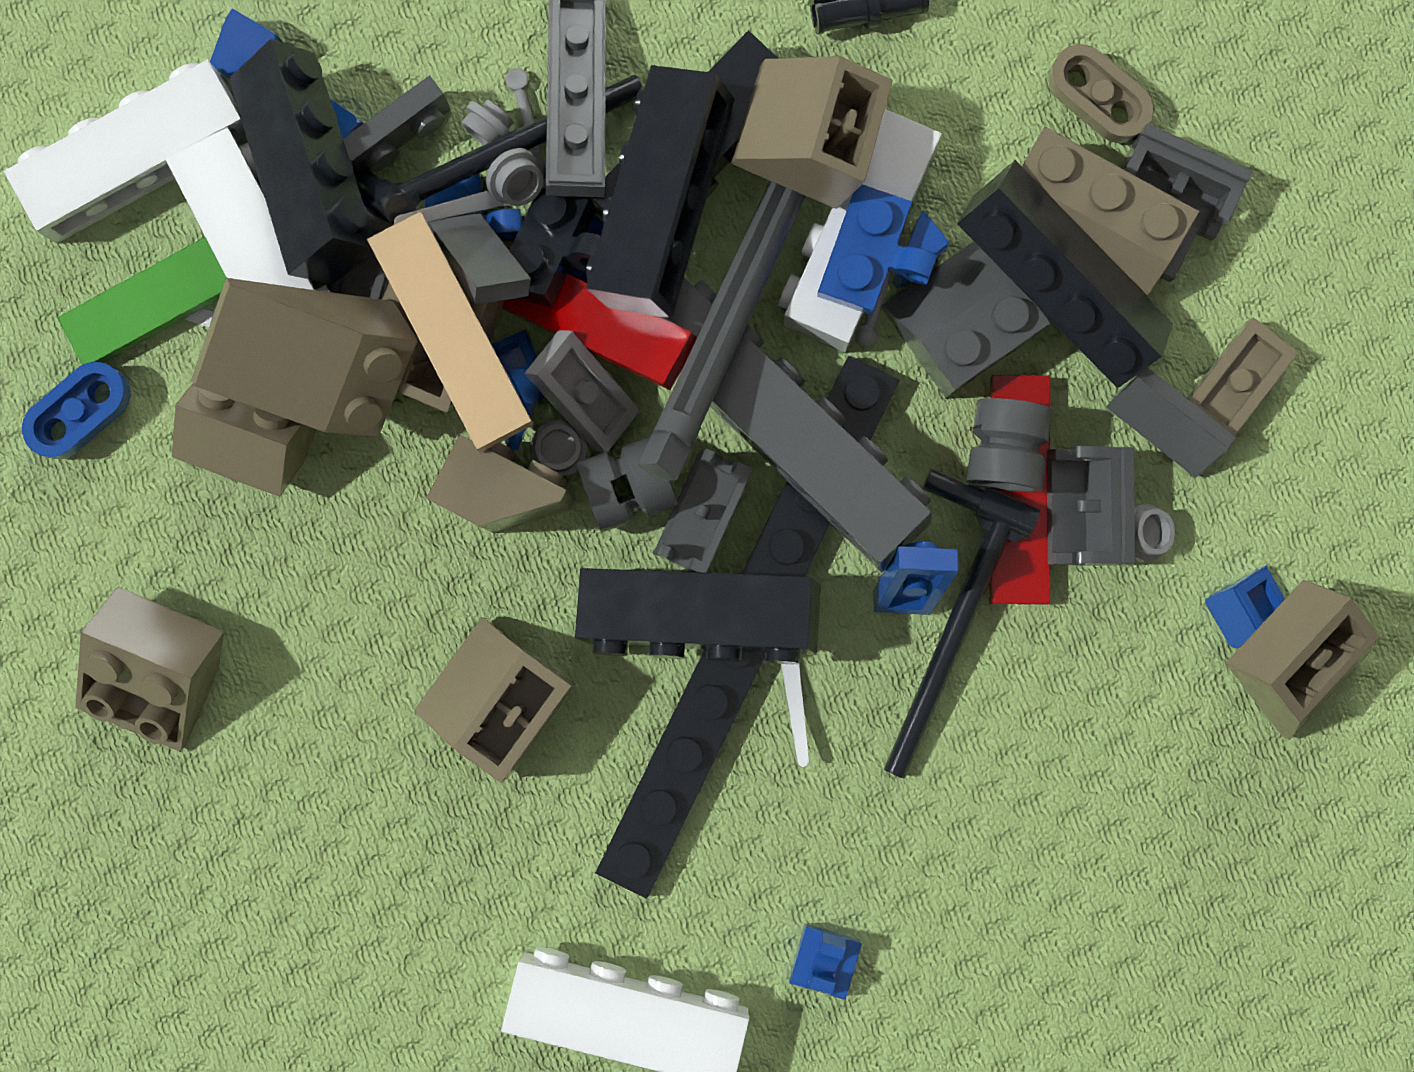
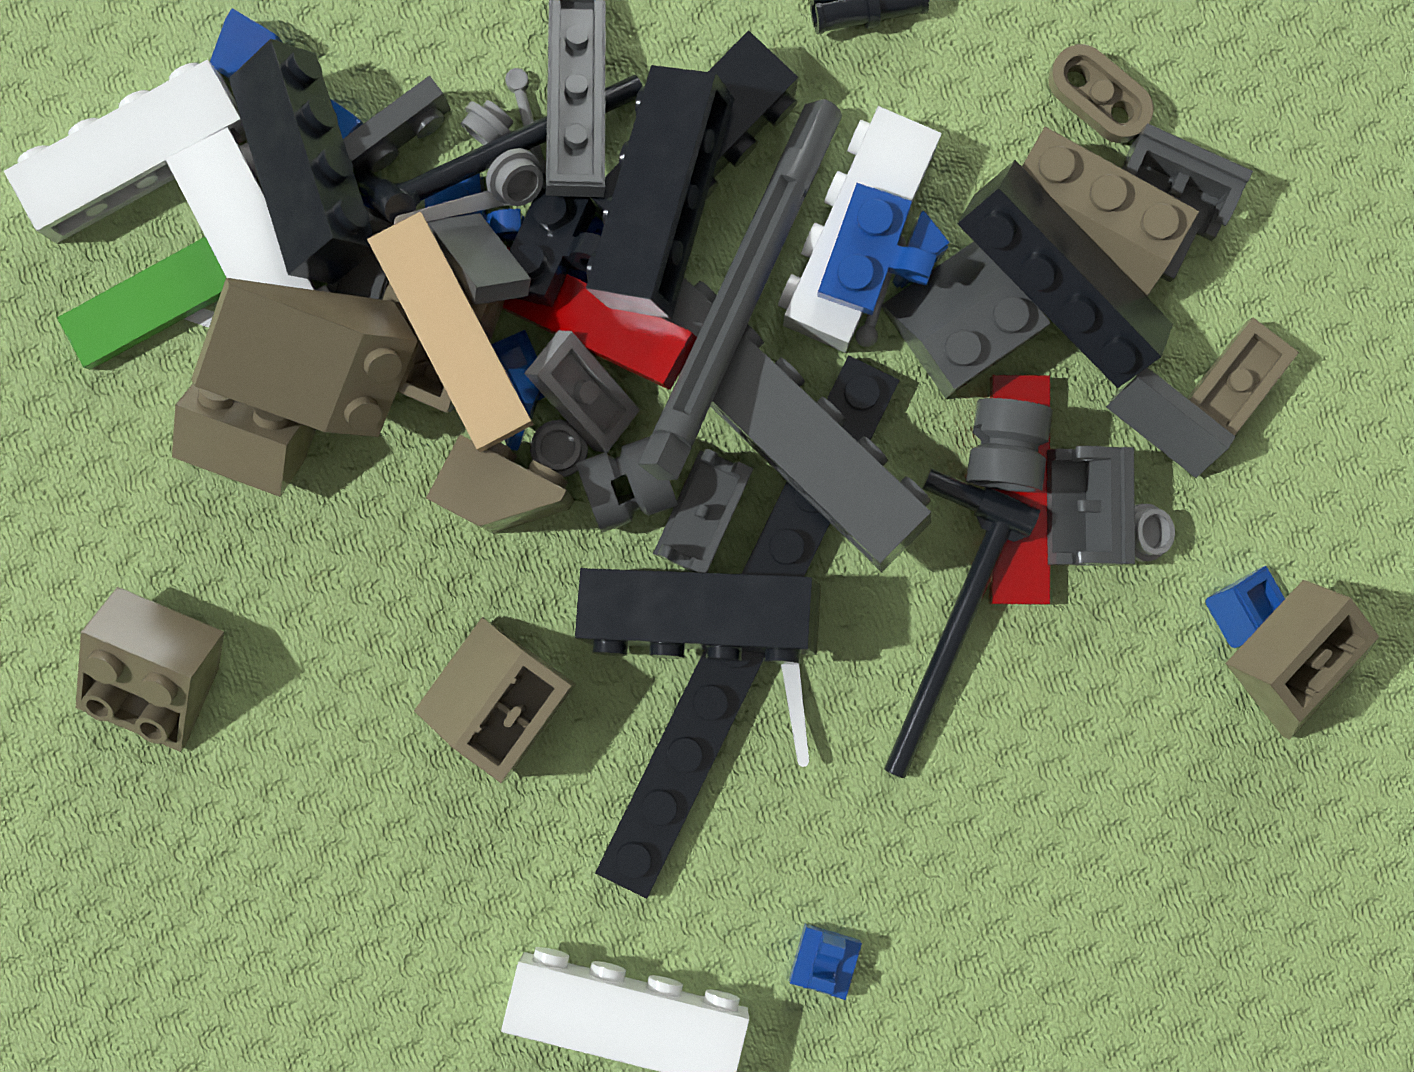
blue plate [22,362,131,459] -> none
dark tan slope [731,56,893,209] -> none
blue plate [873,541,959,615] -> none

